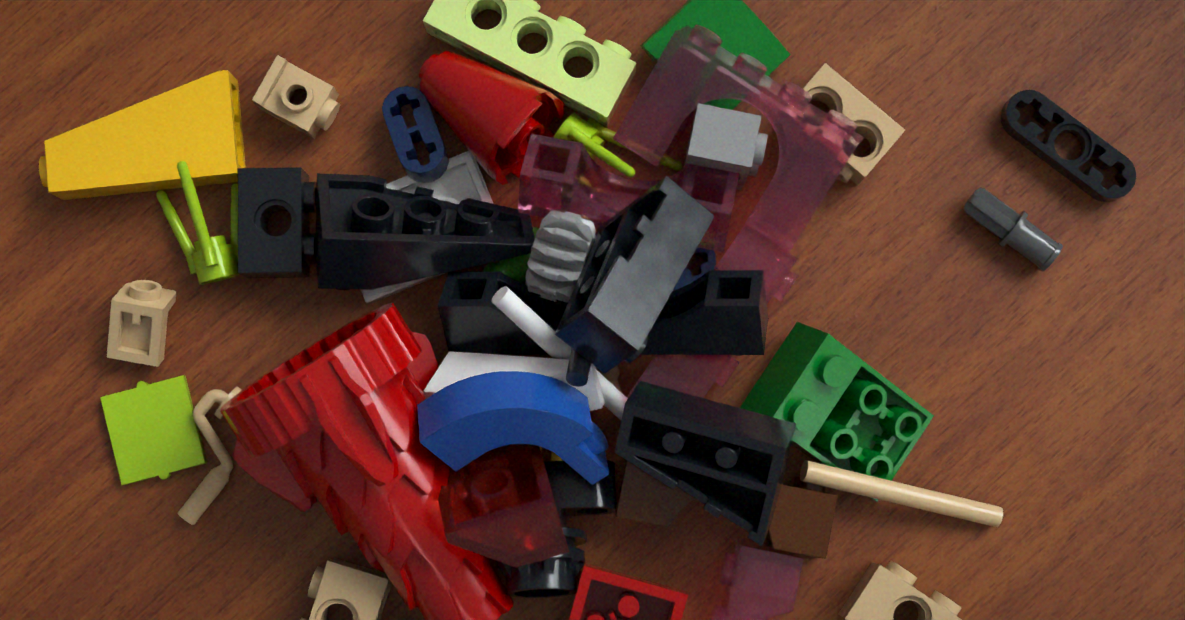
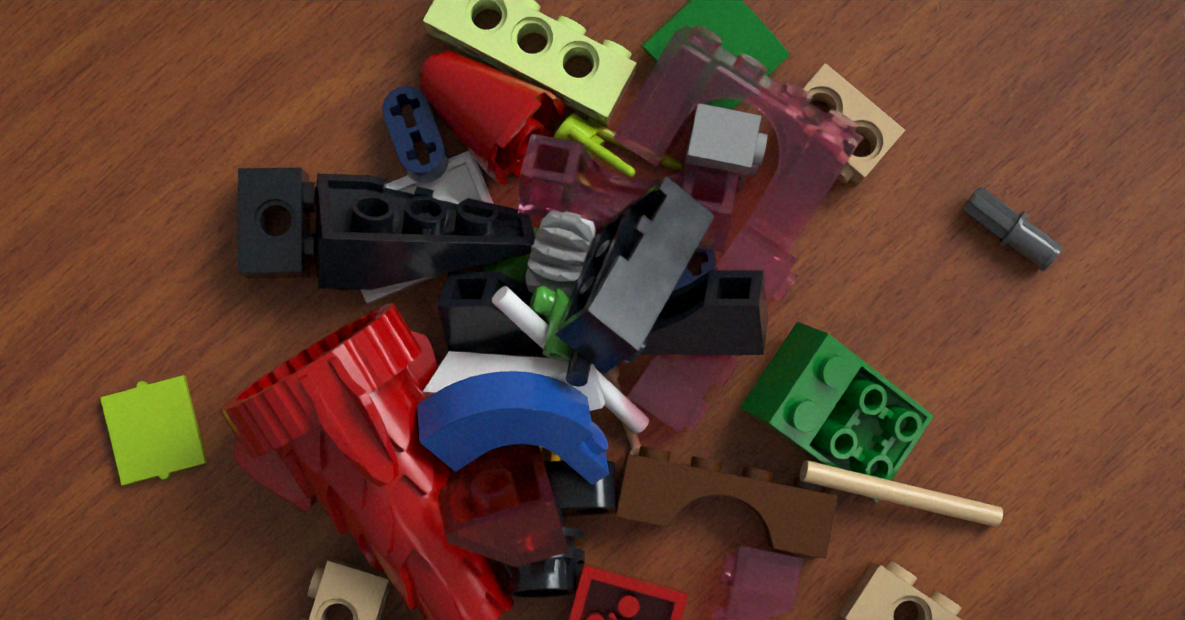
yellow slope [39,70,246,200] -> none
tan bracket [107,280,176,367] -> none
lime plant [156,161,240,285] -> none
tan piece [178,386,242,525] -> none
tan brick [252,55,340,139] -> none
black wedge [615,381,796,546] -> none
black beam [1001,90,1136,202] -> none
none -> bright green arm [529,286,571,361]

